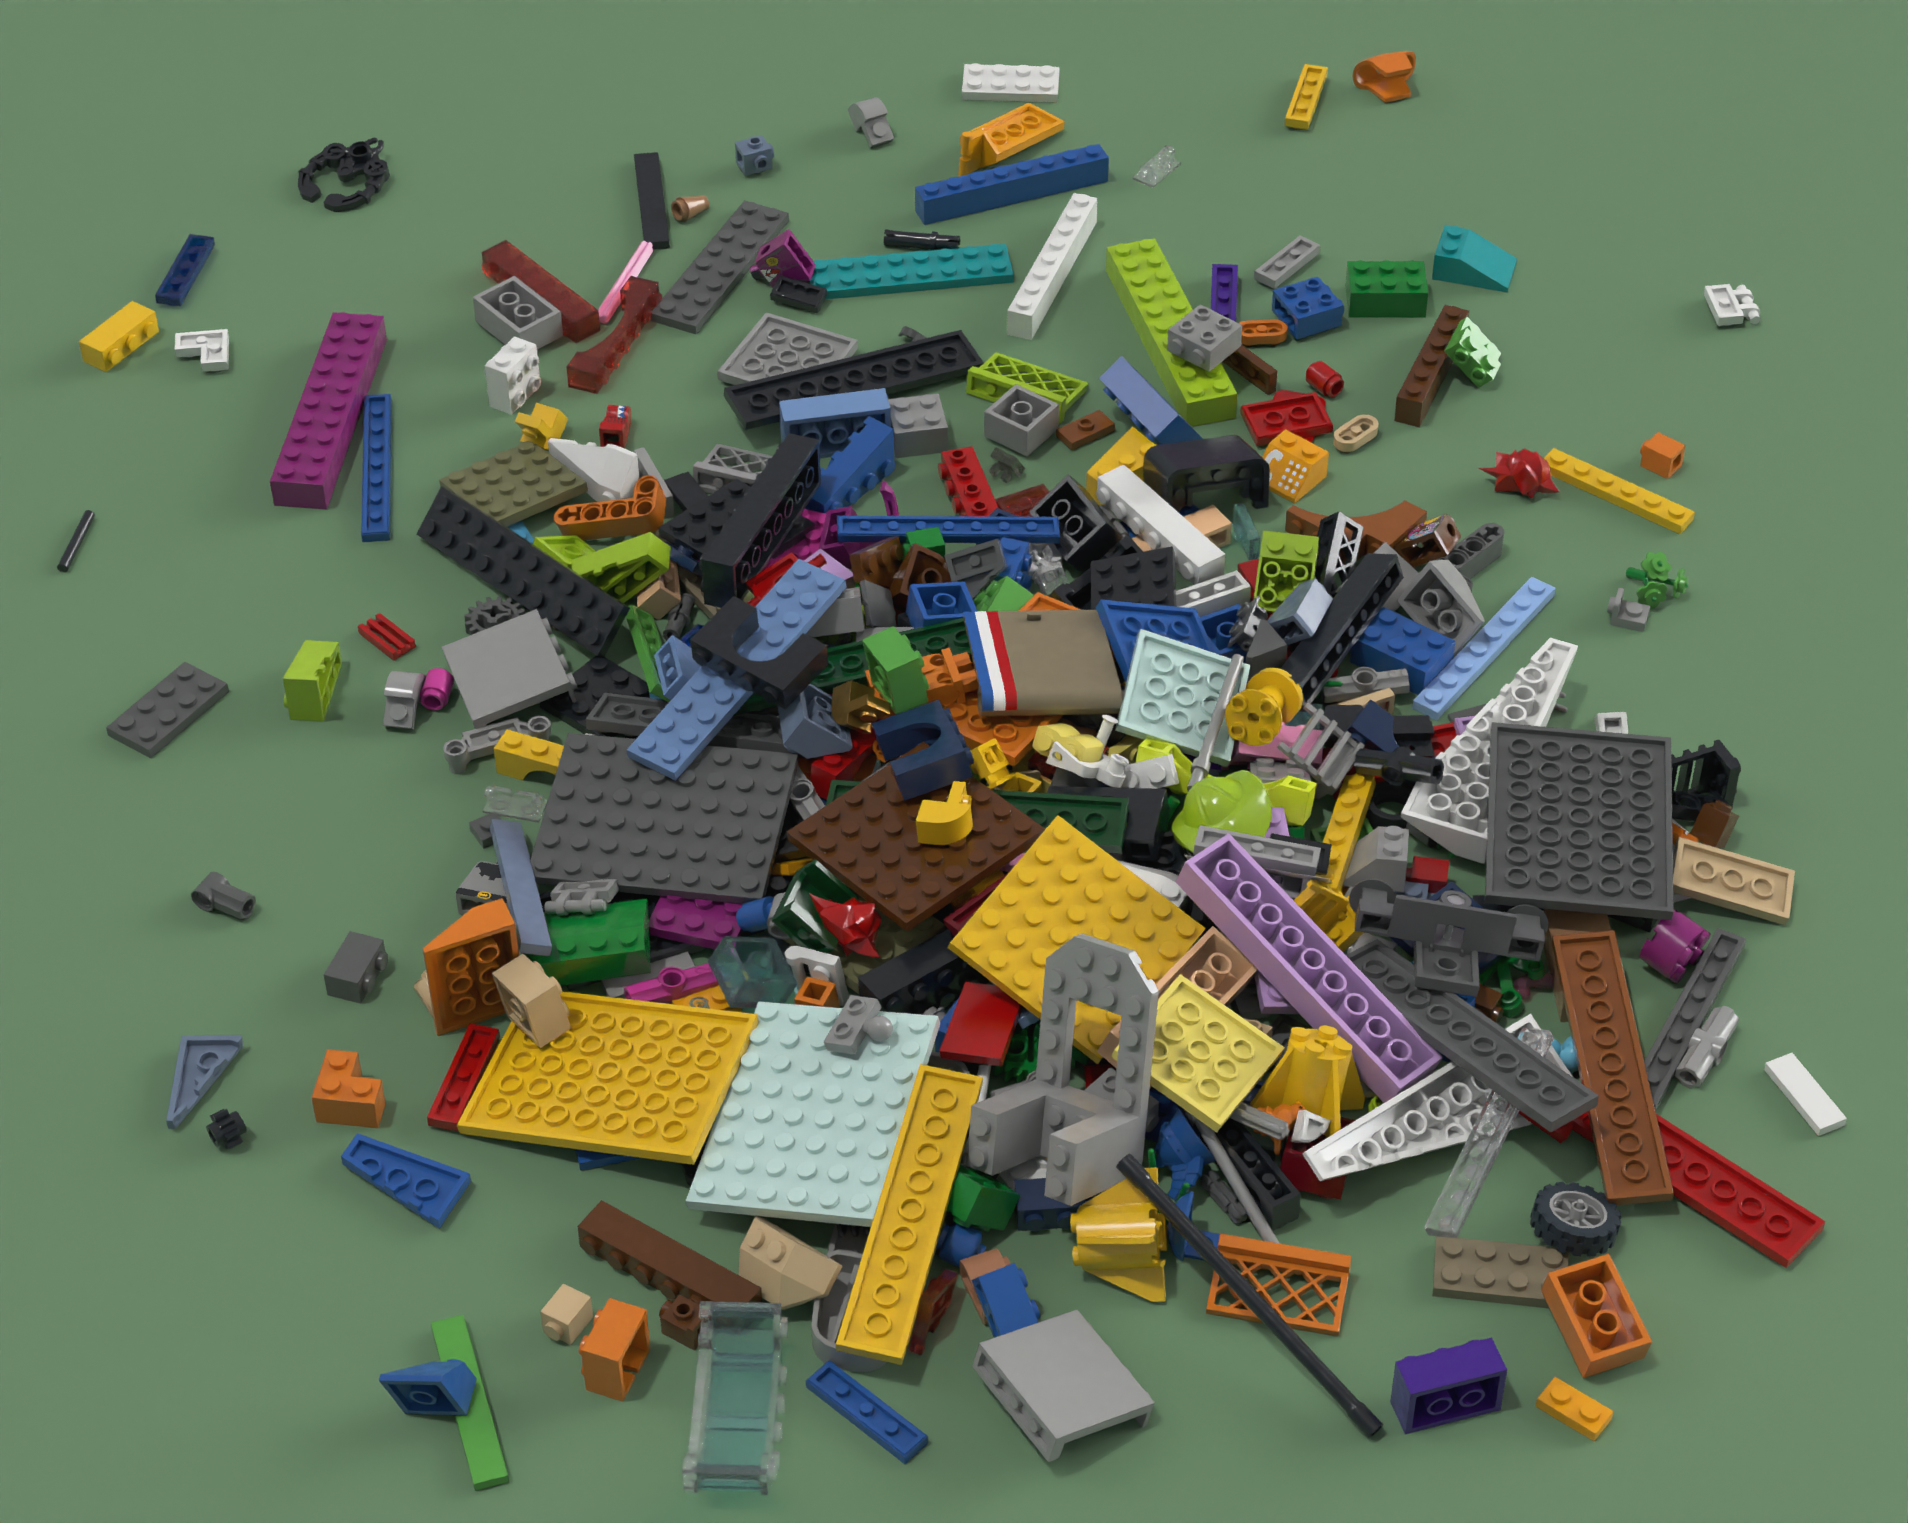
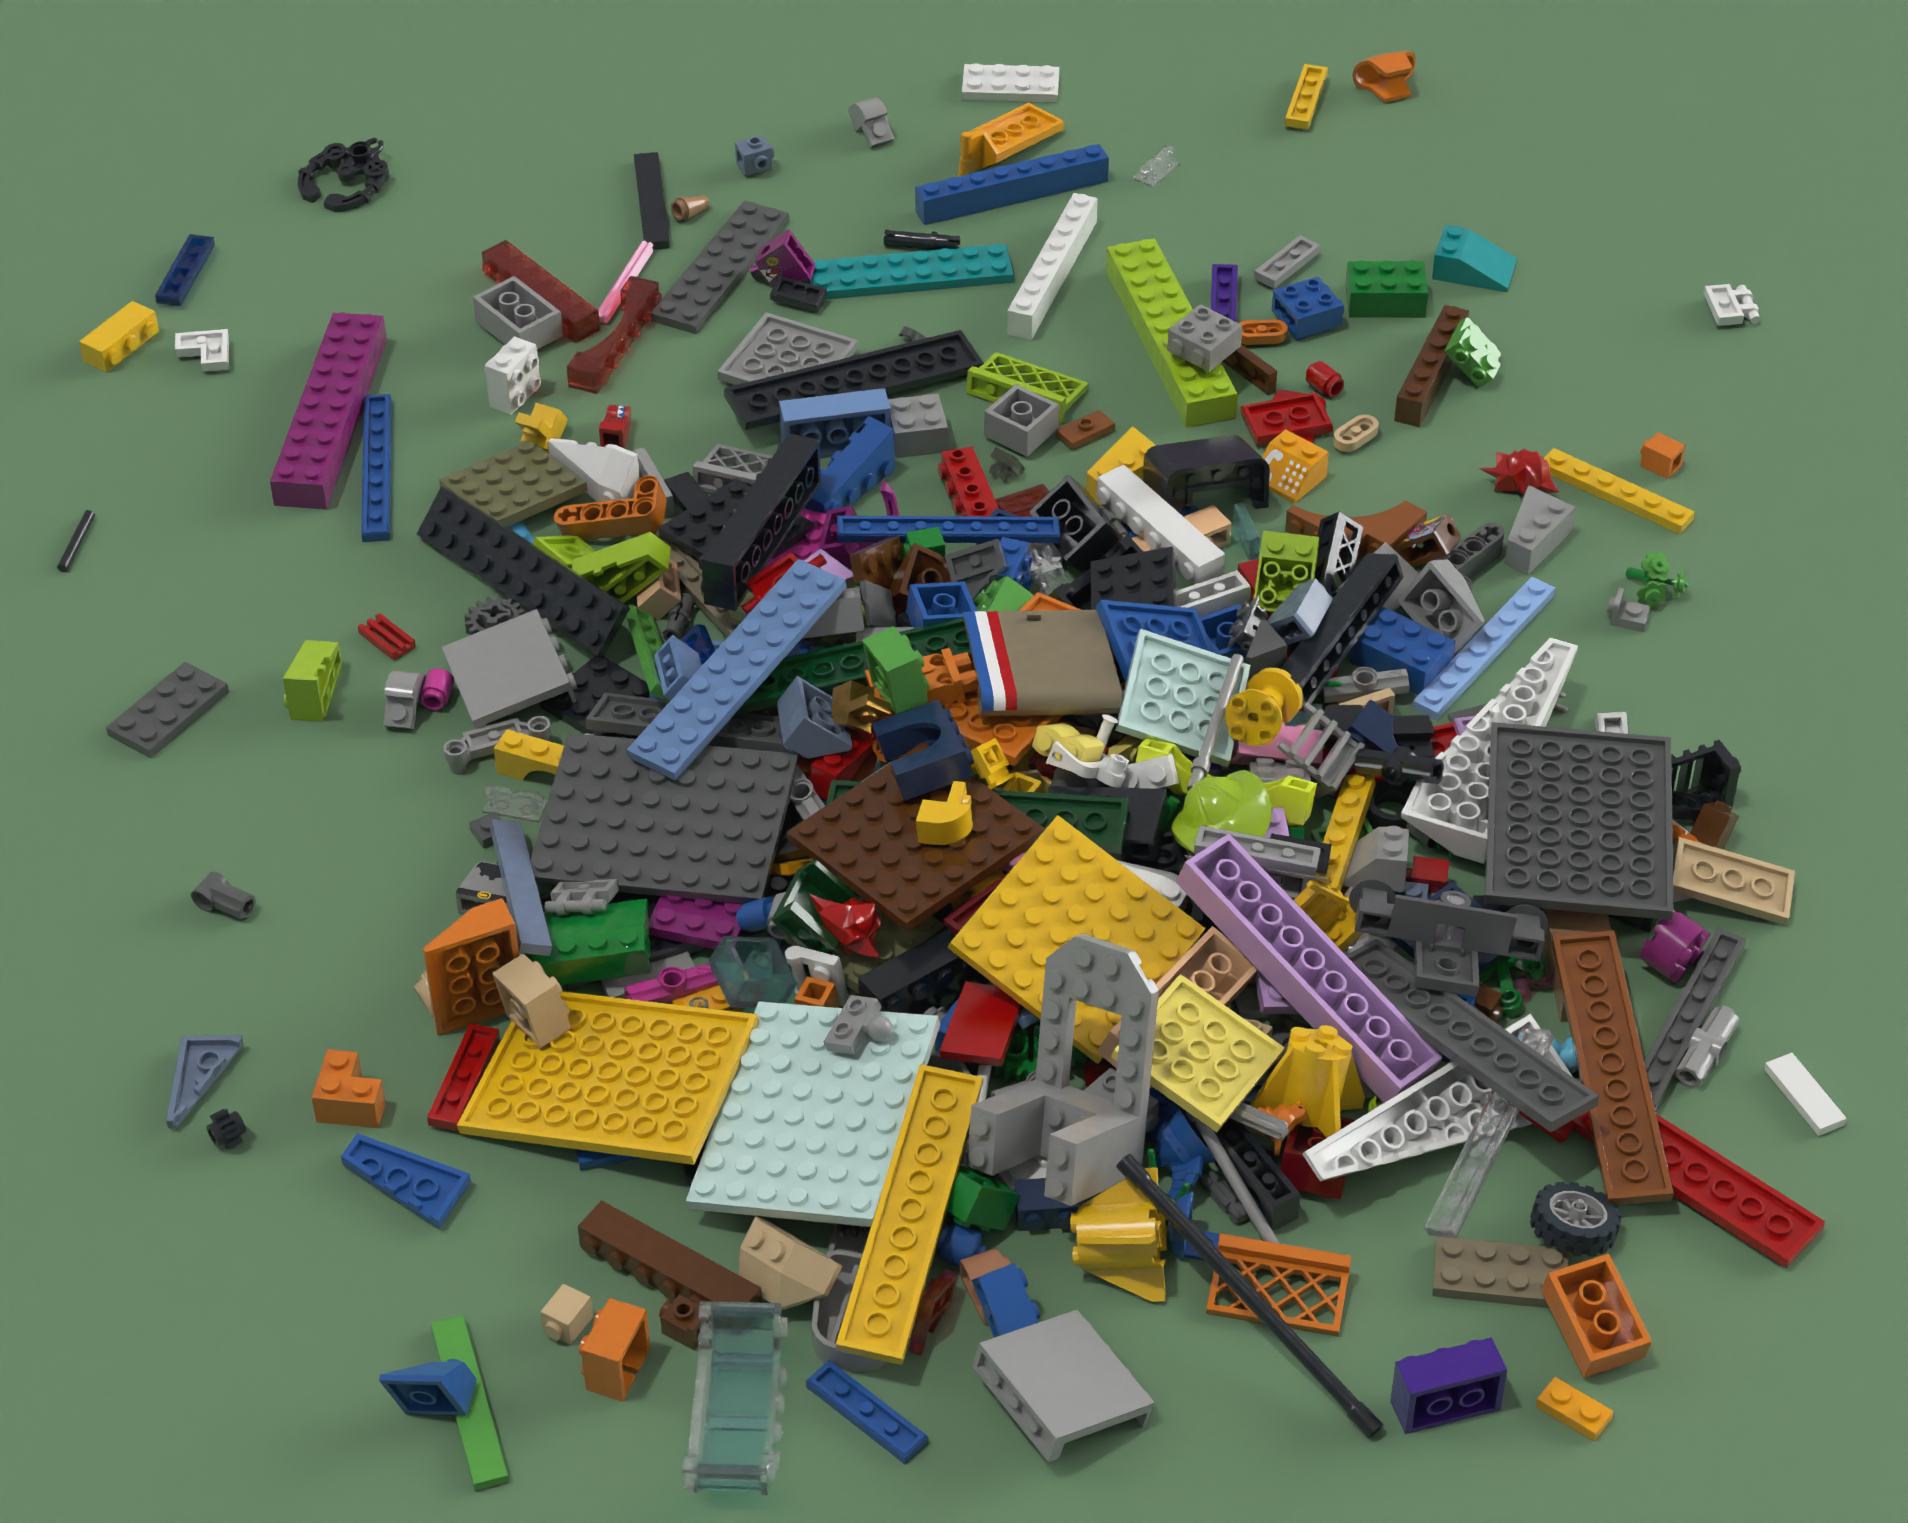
dark grey brick [324,931,388,1004] -> none
dark blue plate [662,540,702,576] -> none
black arch [690,596,829,709] -> none
brick [1099,356,1203,445] -> none
white tile [1291,1110,1331,1143] -> none
none -> light grey wedge [1505,485,1575,575]

